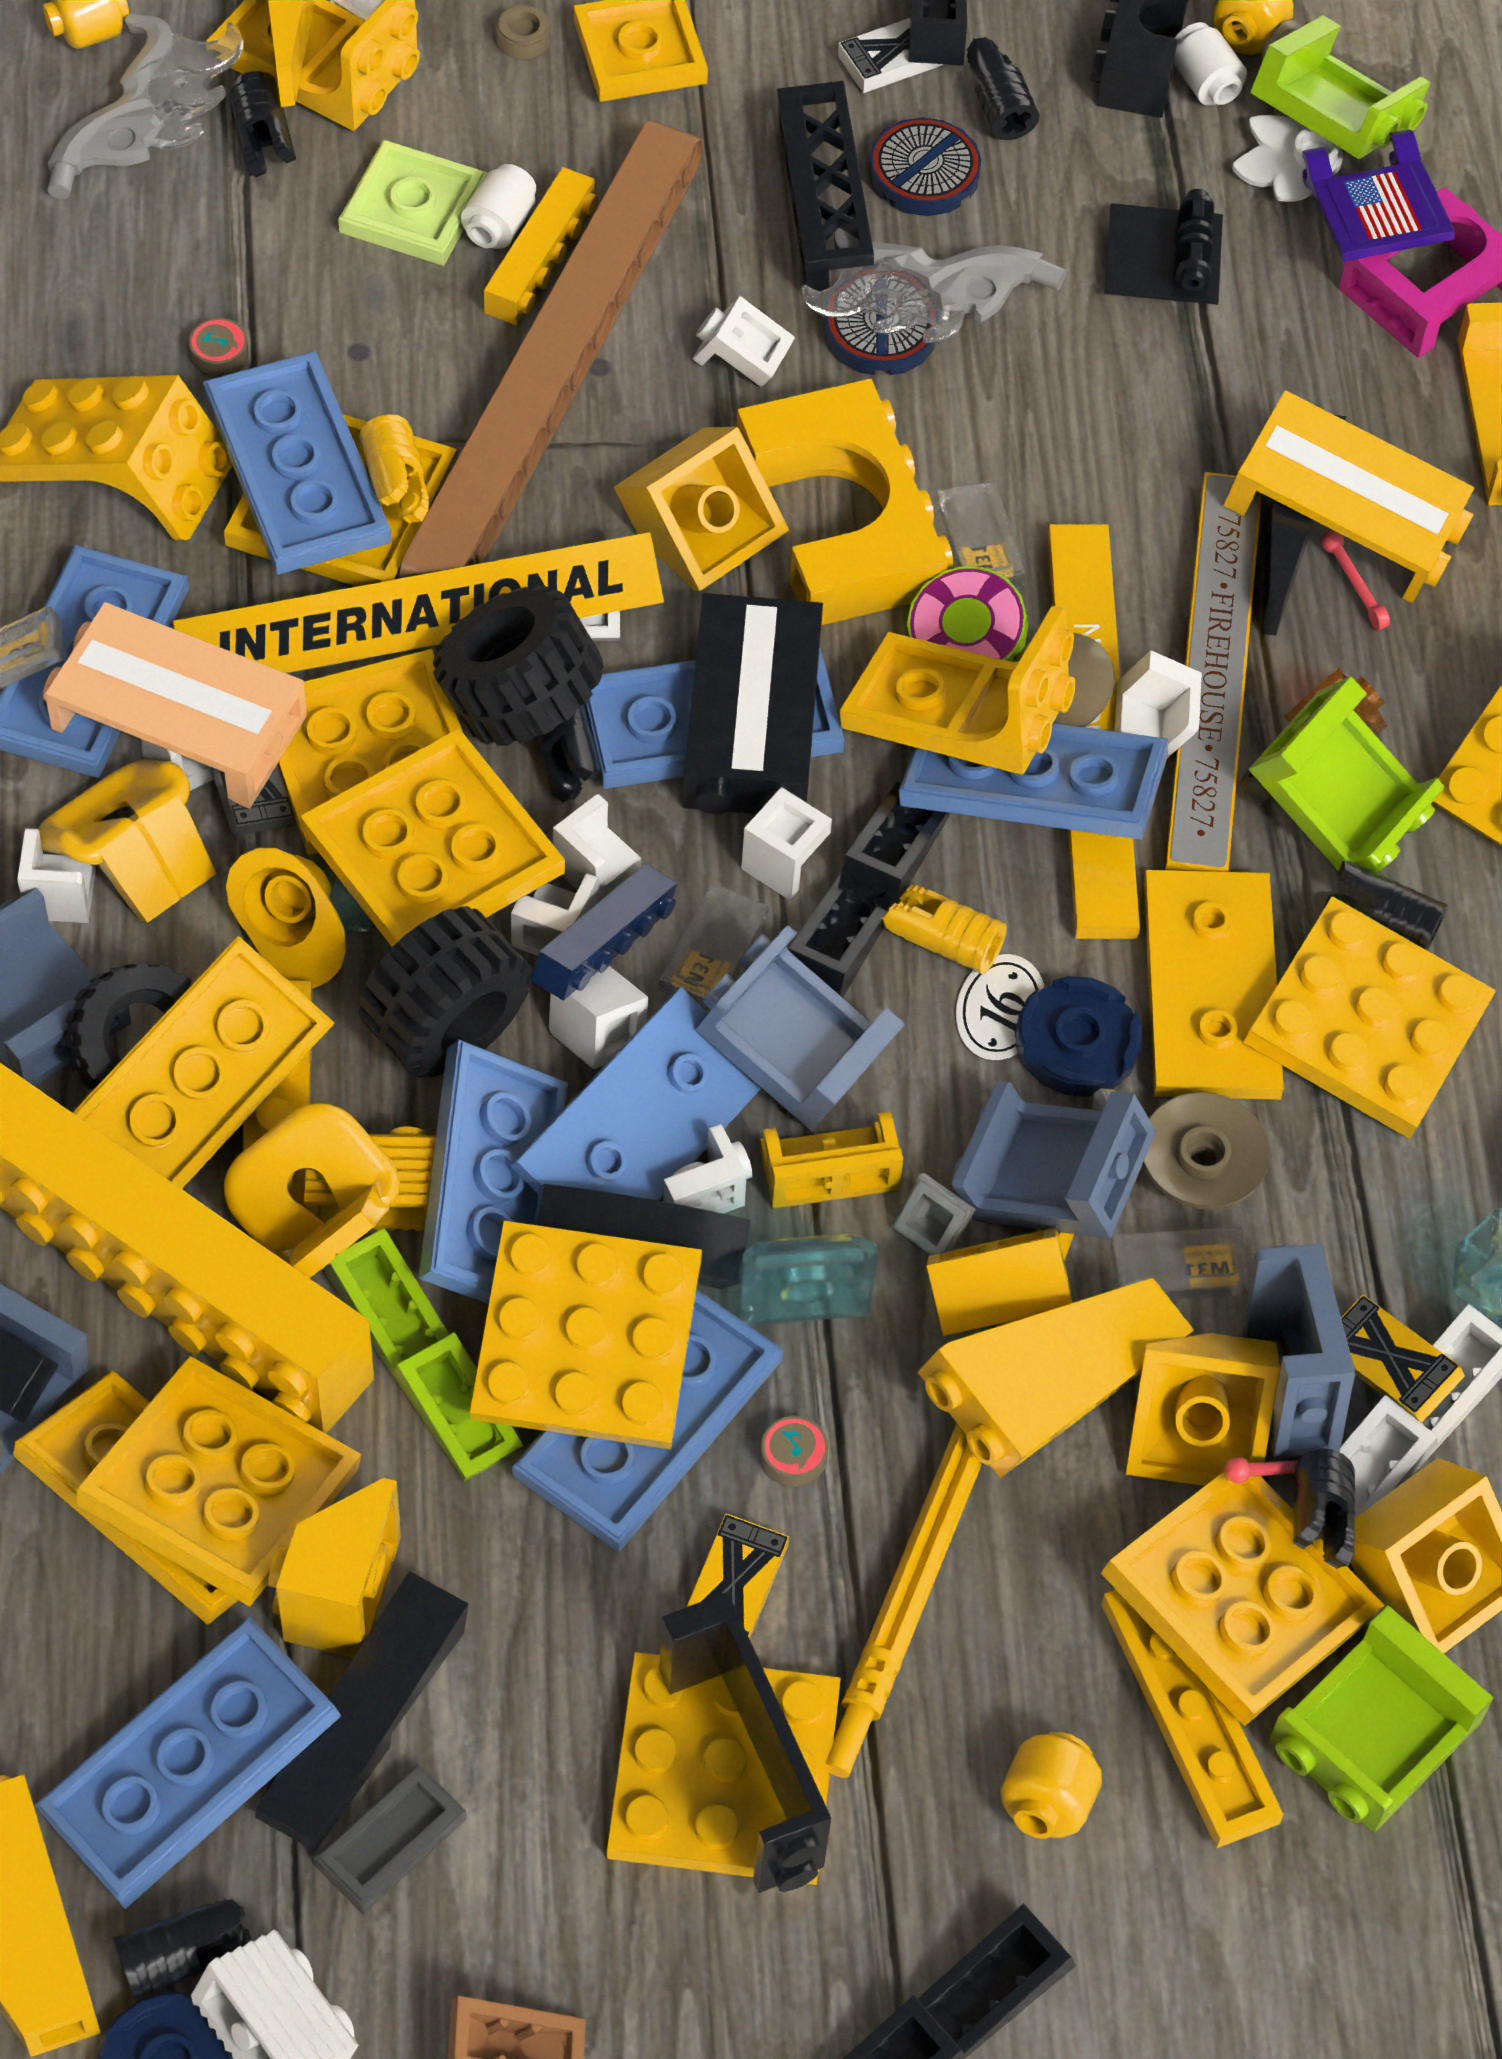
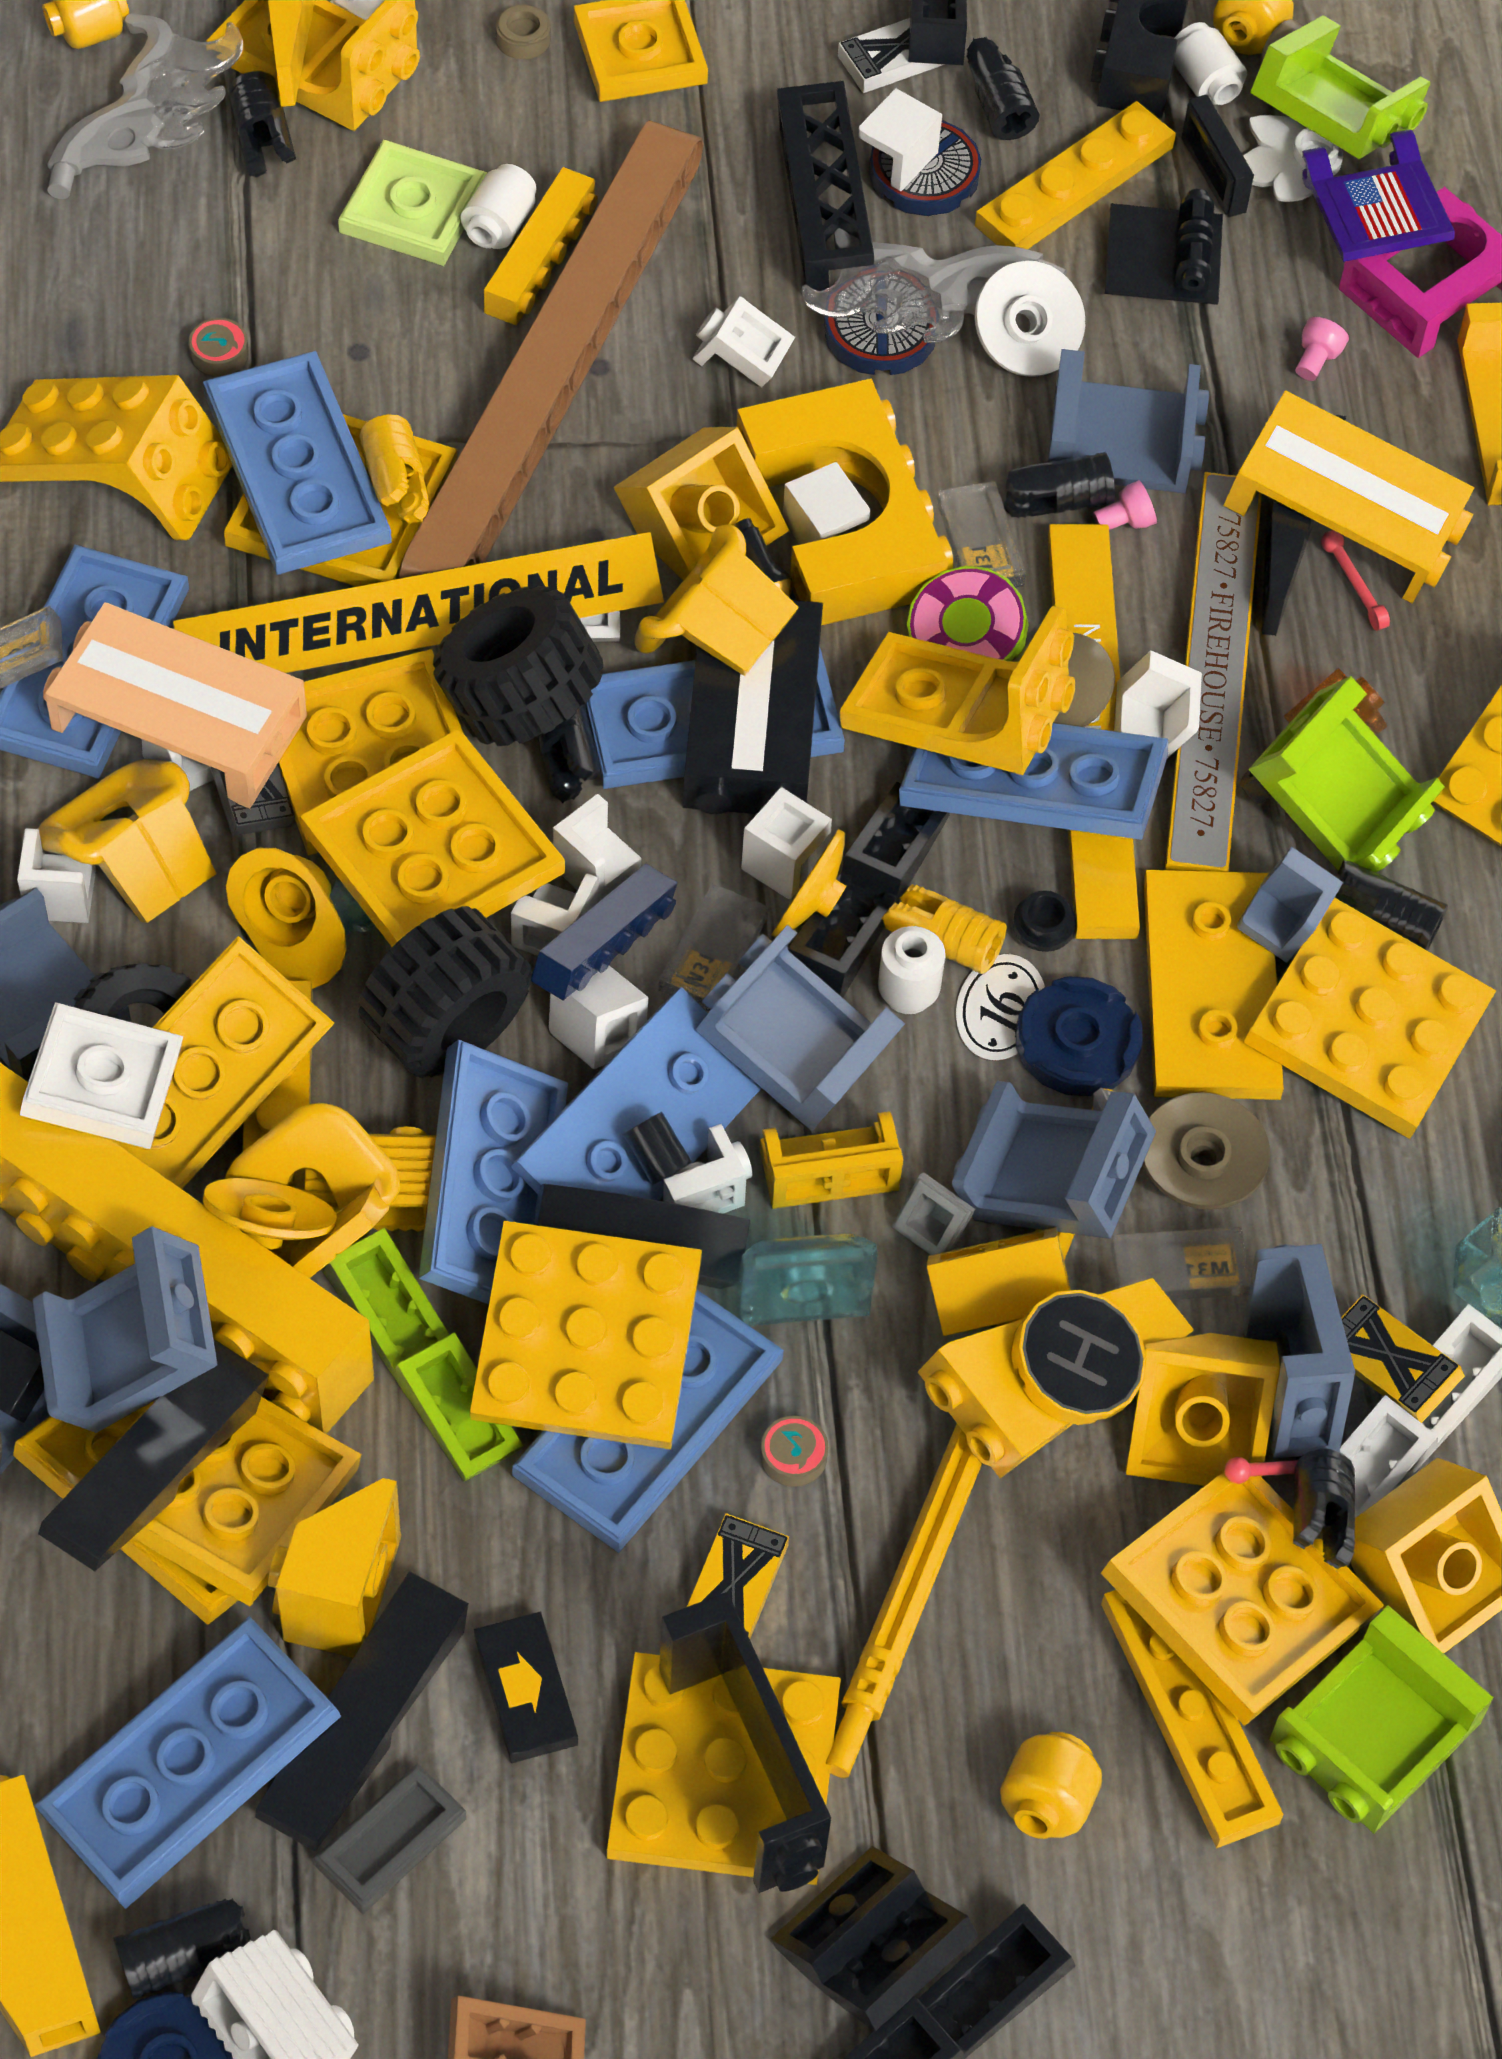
none -> white plate [20,1002,183,1149]
none -> sand blue panel [33,1226,217,1433]
none -> black slope [38,1340,269,1571]
none -> yellow dish [203,1178,337,1249]
none -> black tile [474,1611,578,1764]
none -> black hinge [623,1111,692,1185]
none -> yellow piece [634,524,799,676]
none -> black piece [735,518,793,597]
none -> black slope [770,1846,978,2031]
none -> yellow dish [771,828,847,938]
none -> white panel [783,462,870,545]
none -> white panel [858,88,942,191]
none -> white brick [878,926,945,1014]
none -> yellow plate [975,101,1176,249]
none -> white dish [975,261,1085,377]
none -> black hinge [1004,452,1115,518]
none -> black tile [1011,1290,1147,1425]
none -> black plate [1013,891,1076,952]
none -> sand blue panel [1048,349,1209,493]
none -> bright pink piece [1093,480,1157,530]
none -> black tile [1181,94,1254,217]
none -> sand blue panel [1237,847,1343,963]
none -> bright pink piece [1295,317,1349,381]

